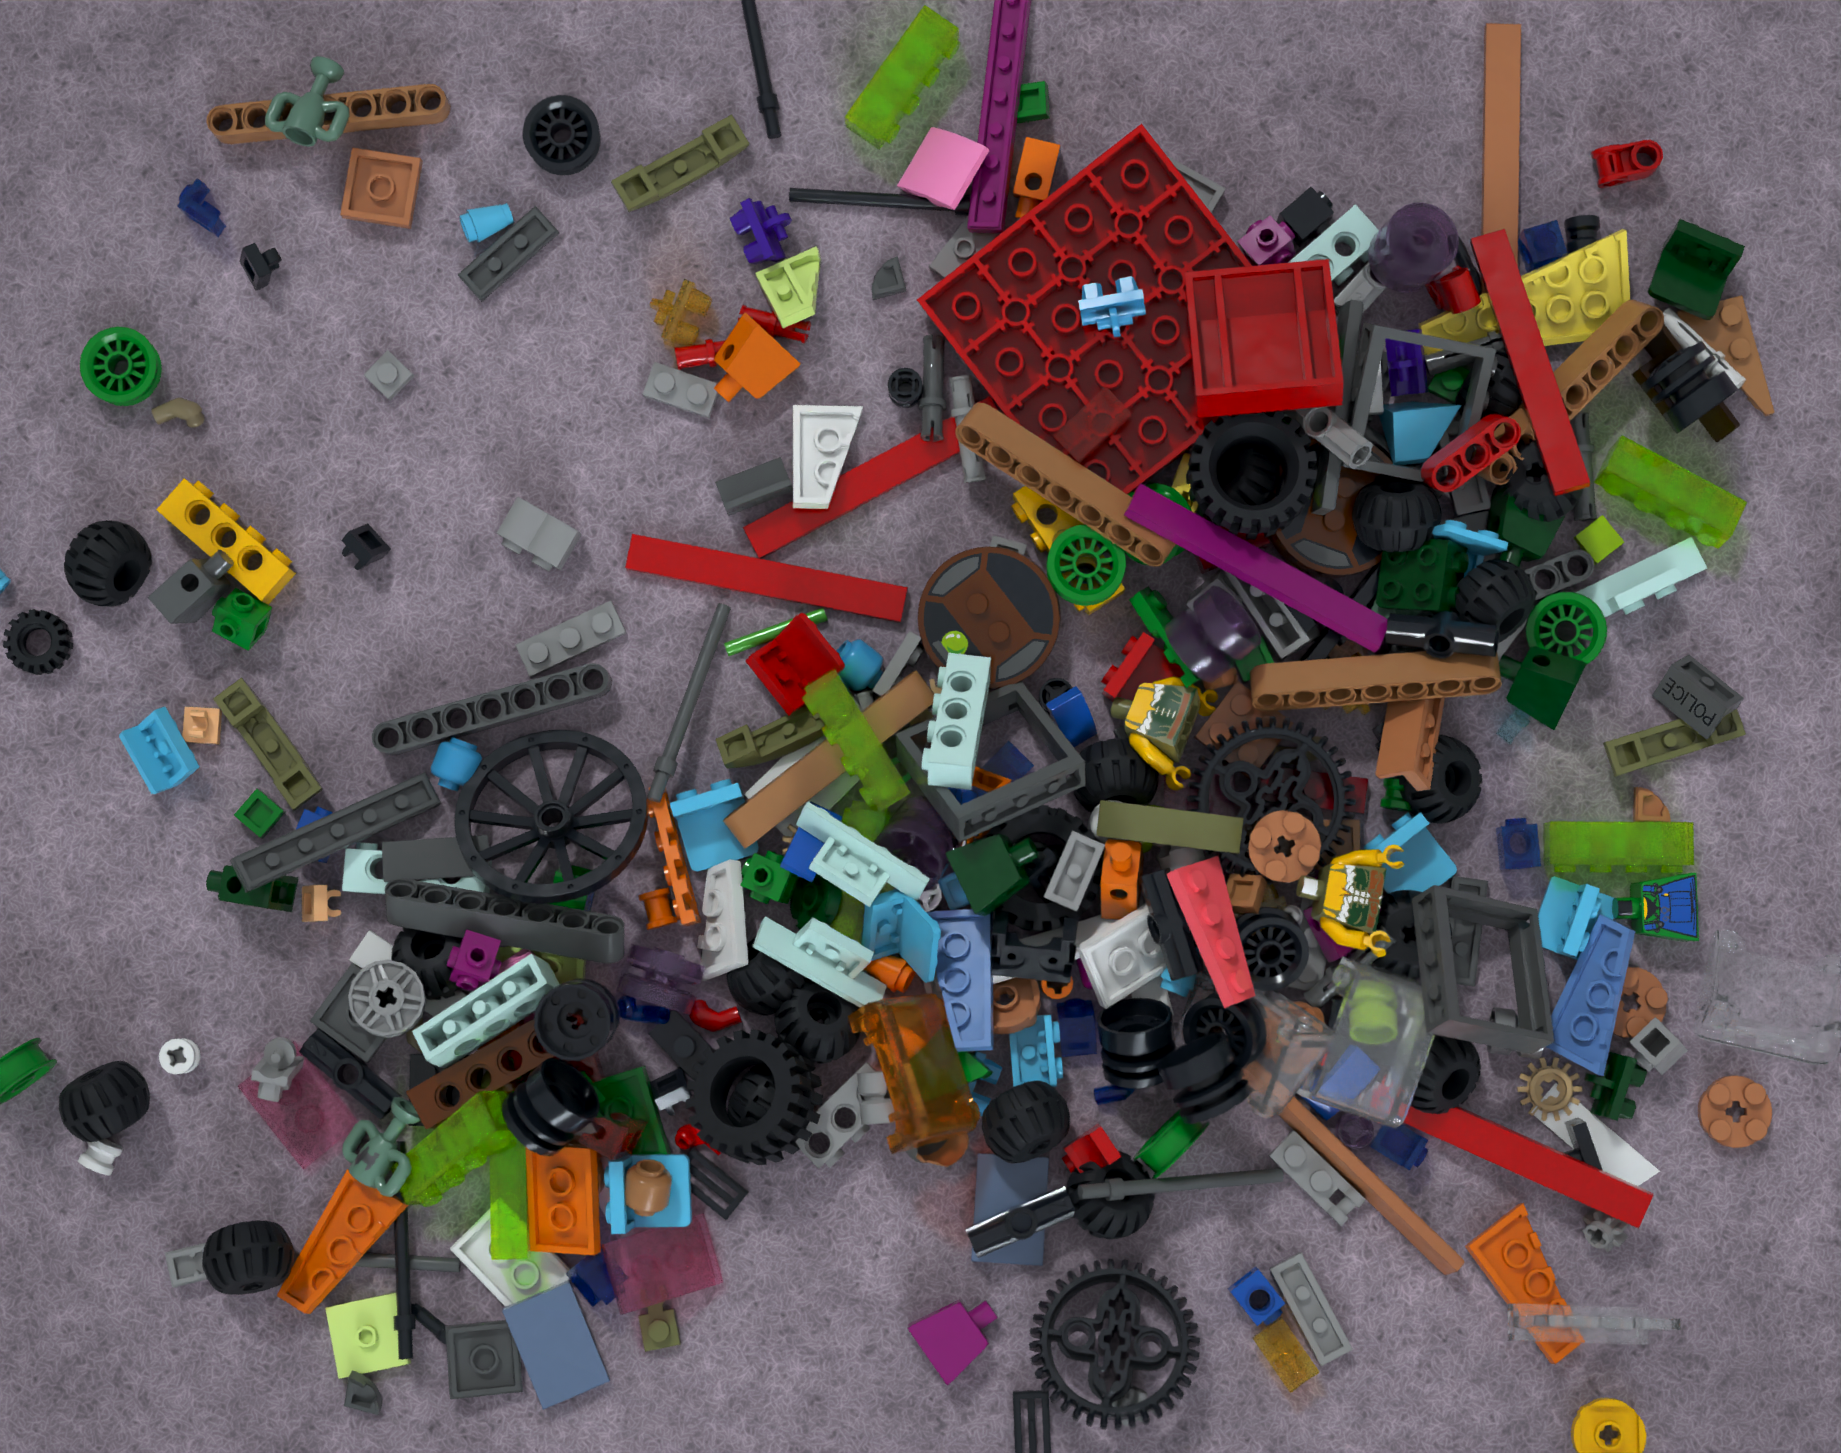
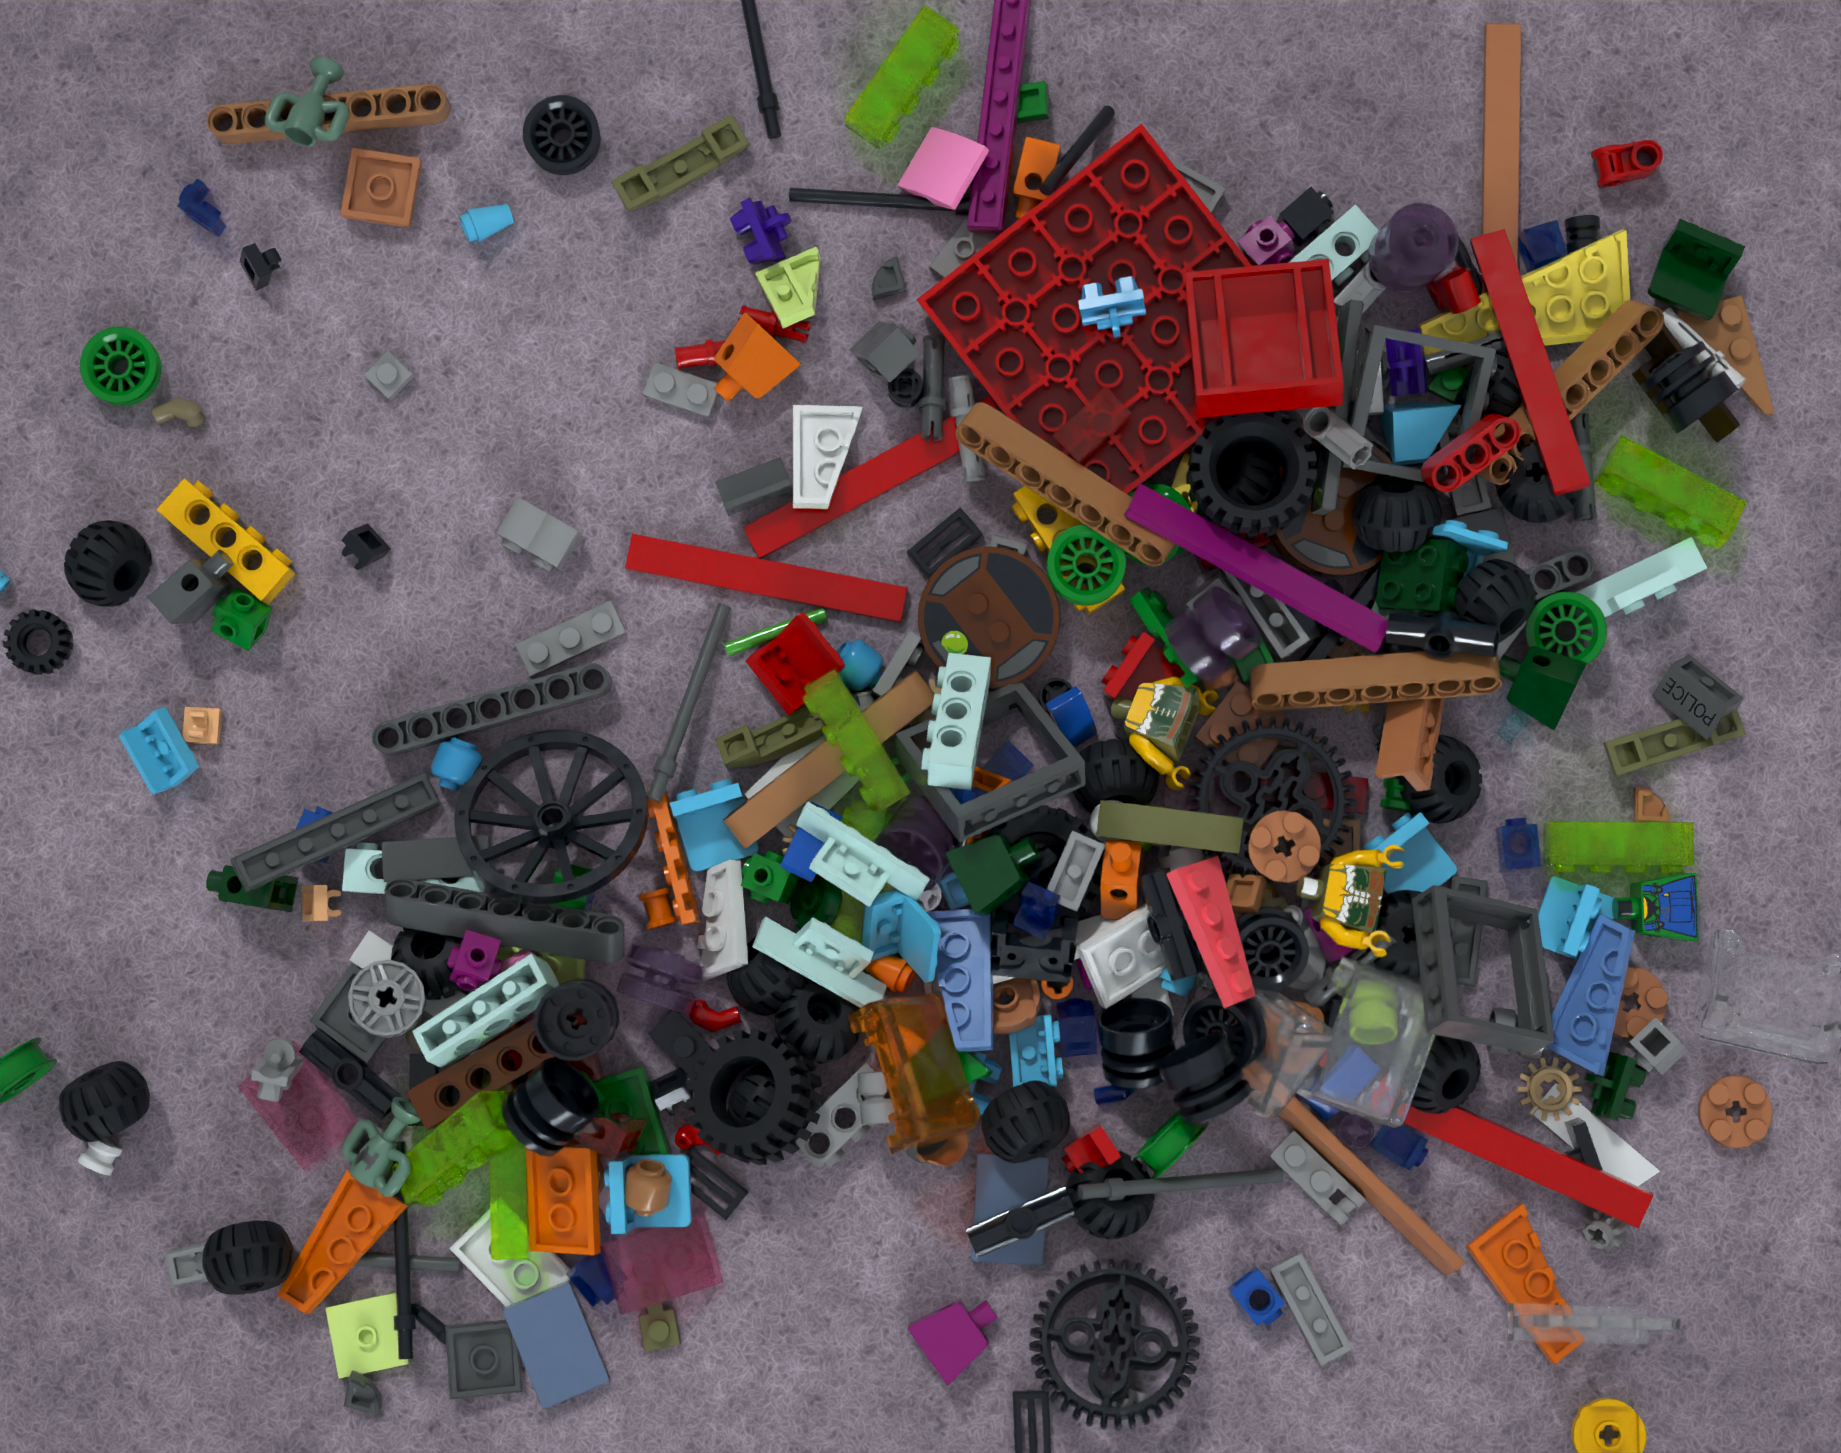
white wheel [159,1038,201,1074] -> none
olive slope [213,678,323,811] -> none
green plate [234,788,286,839] -> none
dark grey tile [458,206,559,302] -> none
clear blue arm [617,995,670,1024] -> none
clear yellow hips [649,279,712,347] -> none
clear yellow hips [1252,1317,1320,1393] -> none
dark green torso [1487,487,1566,567] -> none
lime tile [1573,515,1624,565] -> none
none -> dark grey brick [849,321,920,382]
none -> black tile [907,507,983,579]
none -> clear blue bracket [1013,881,1061,940]
none -> black bar [1039,106,1115,196]

